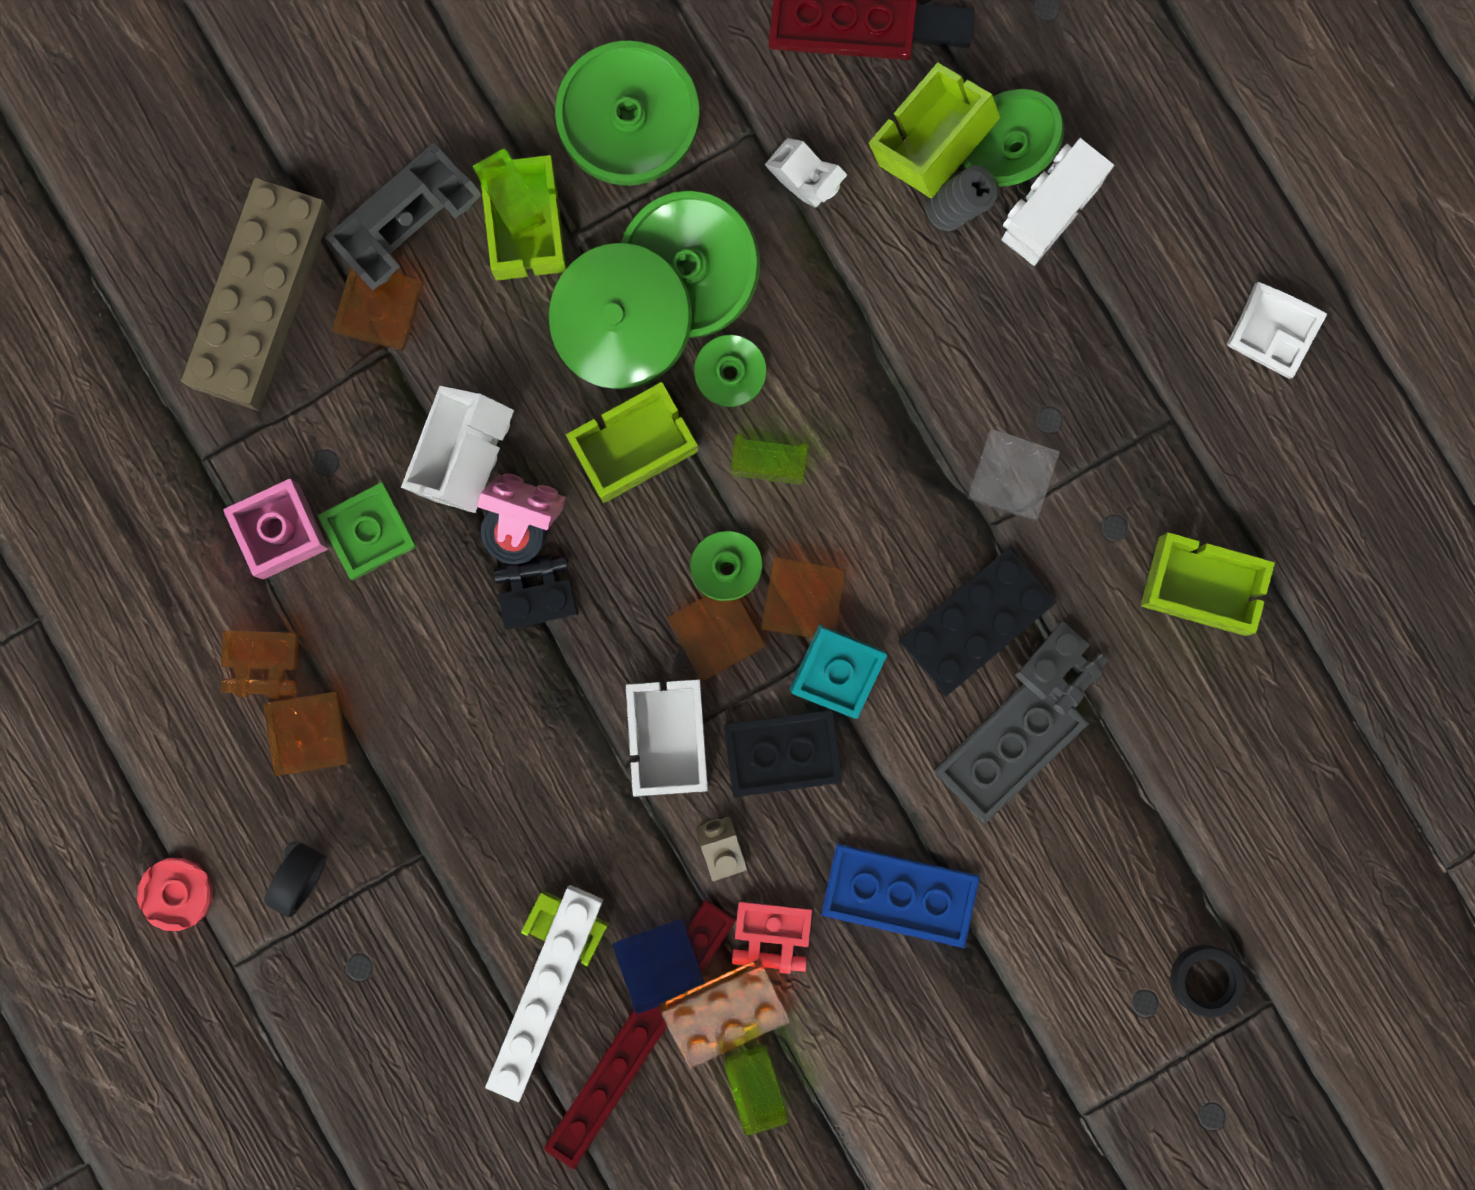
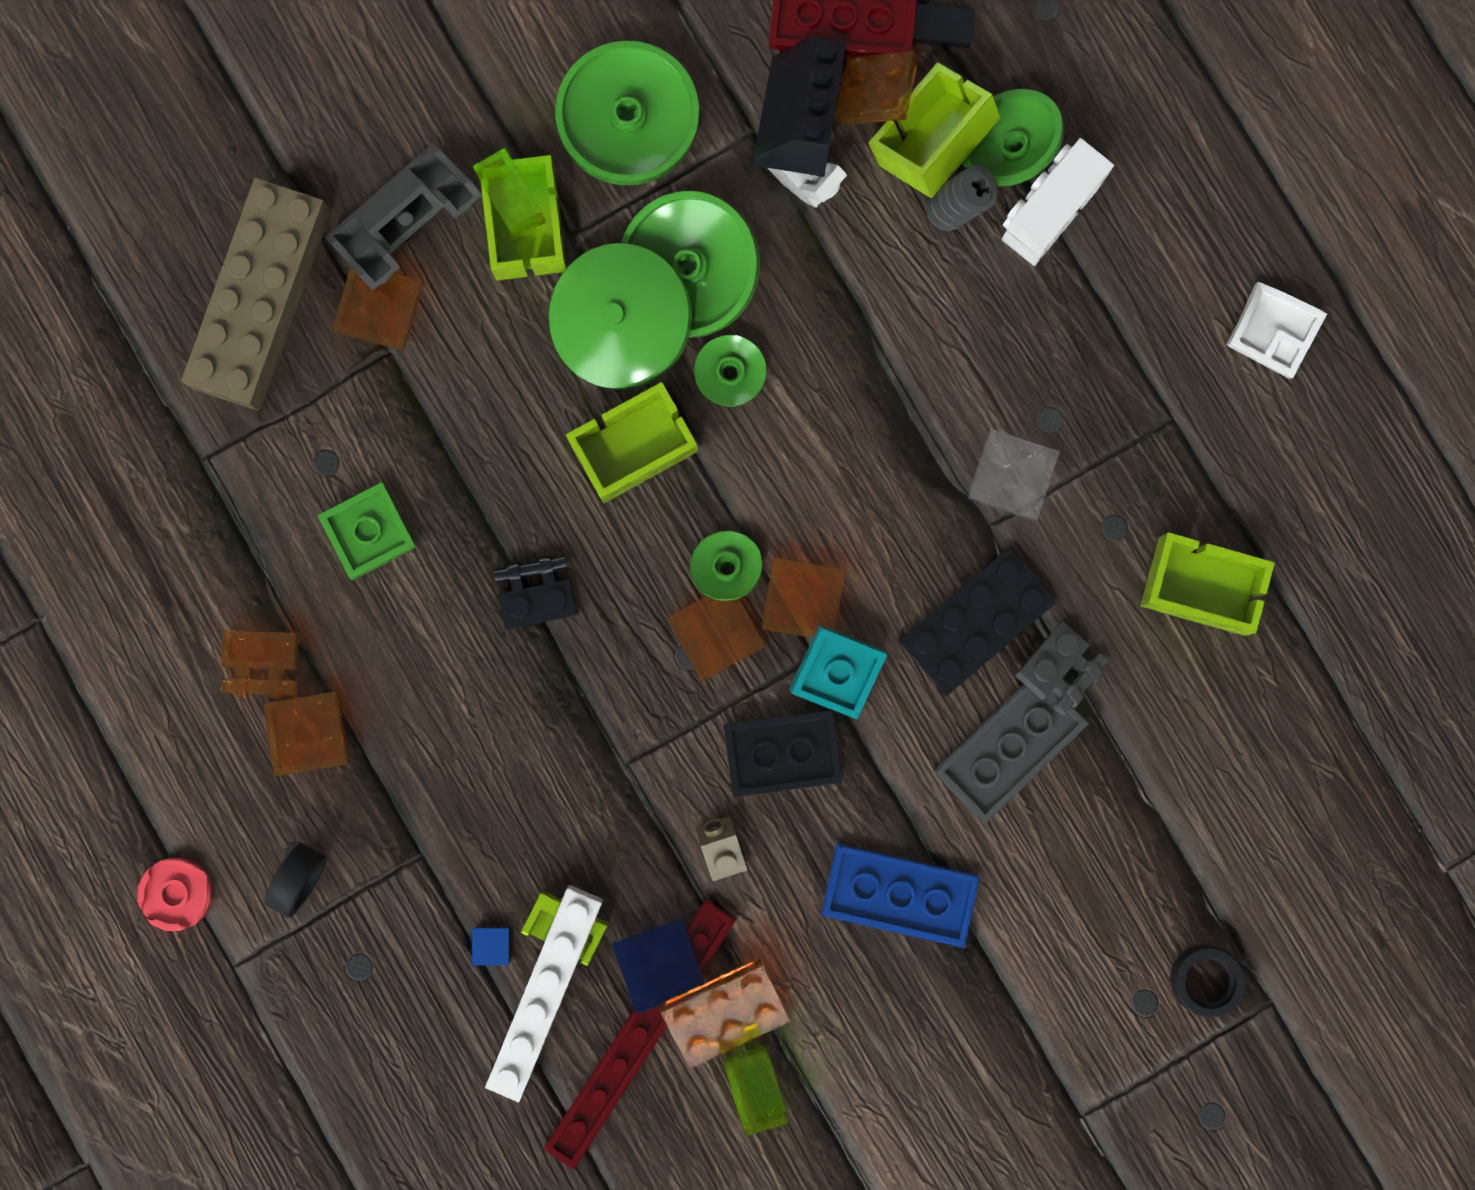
bright pink brick [223,479,329,580] -> none
white piece [401,386,514,513] -> none
bright pink plate [477,473,566,564] -> none
white piece [626,680,708,796] -> none
clear neon green panel [731,434,808,485] -> none
coral plate [732,901,812,974] -> none
none -> blue tile [472,927,510,966]
none -> black slope [752,36,846,177]
none -> clear orange plate [835,51,918,125]

